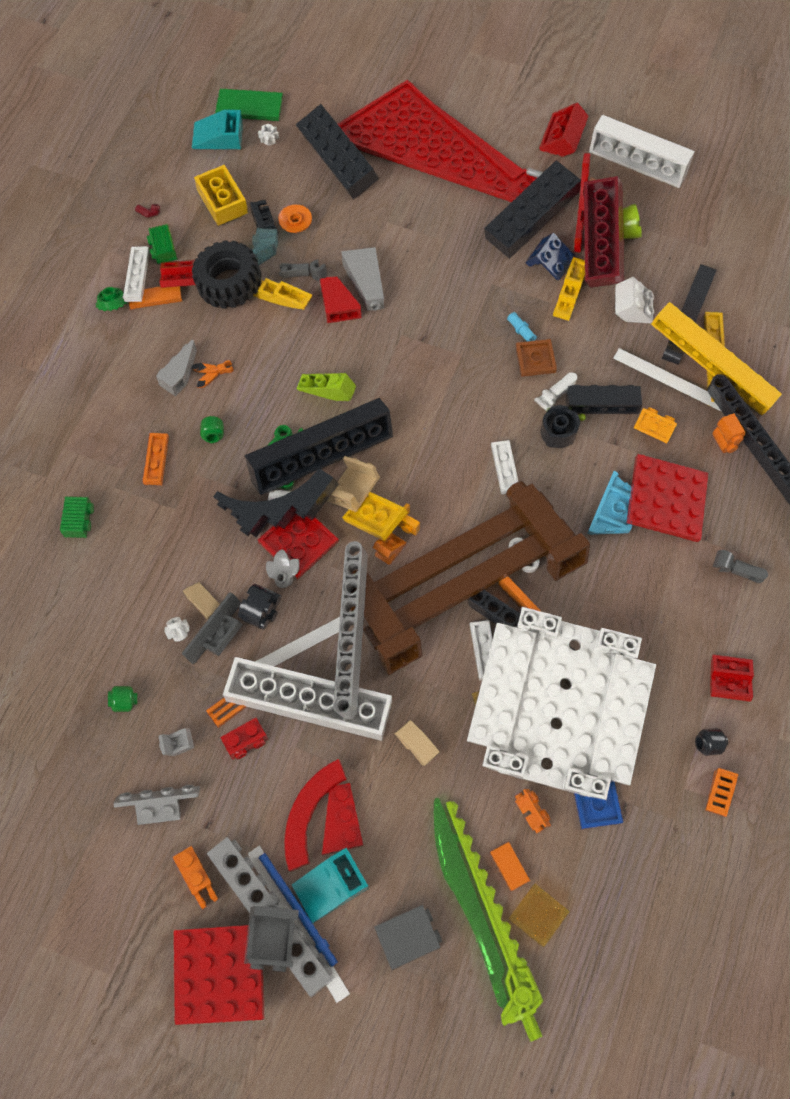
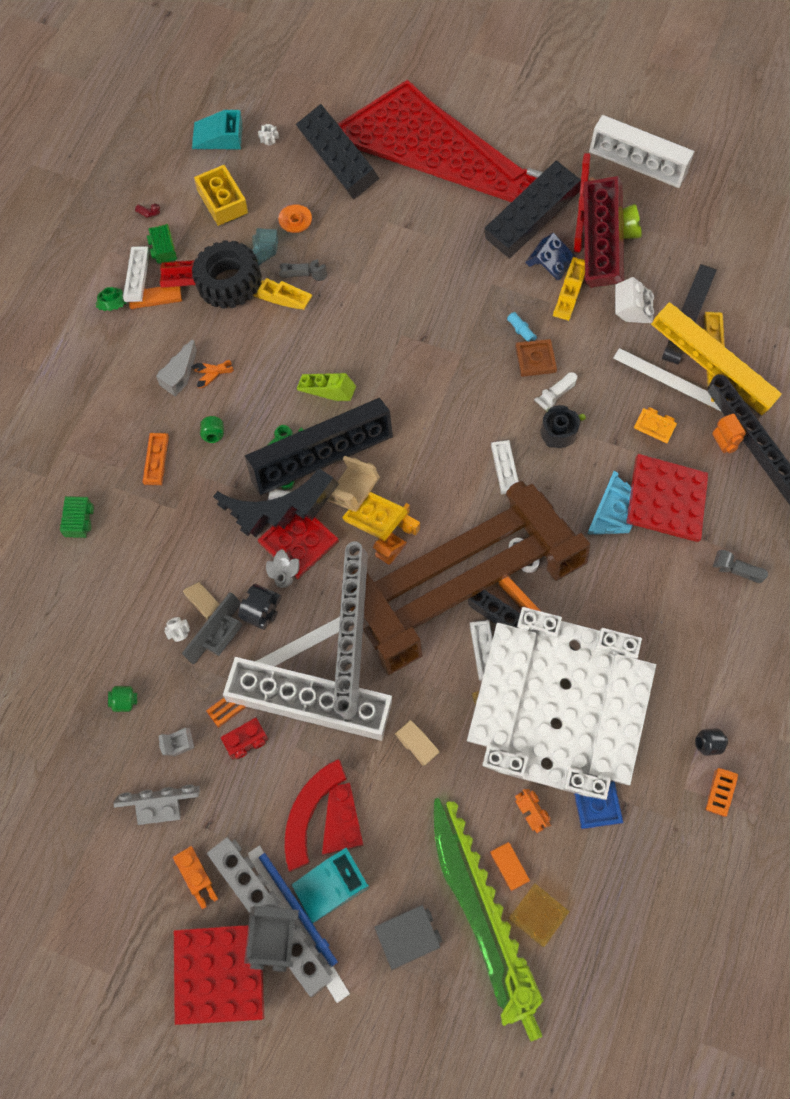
green tile [215,88,283,121] -> none
black hinge [250,200,278,239] -> none
red slope [320,276,361,323] -> none
light grey slope [341,247,384,311] -> none
red slope [539,102,589,157] -> none
black brick [565,385,642,414] -> none
red slope [710,655,754,702] -> none

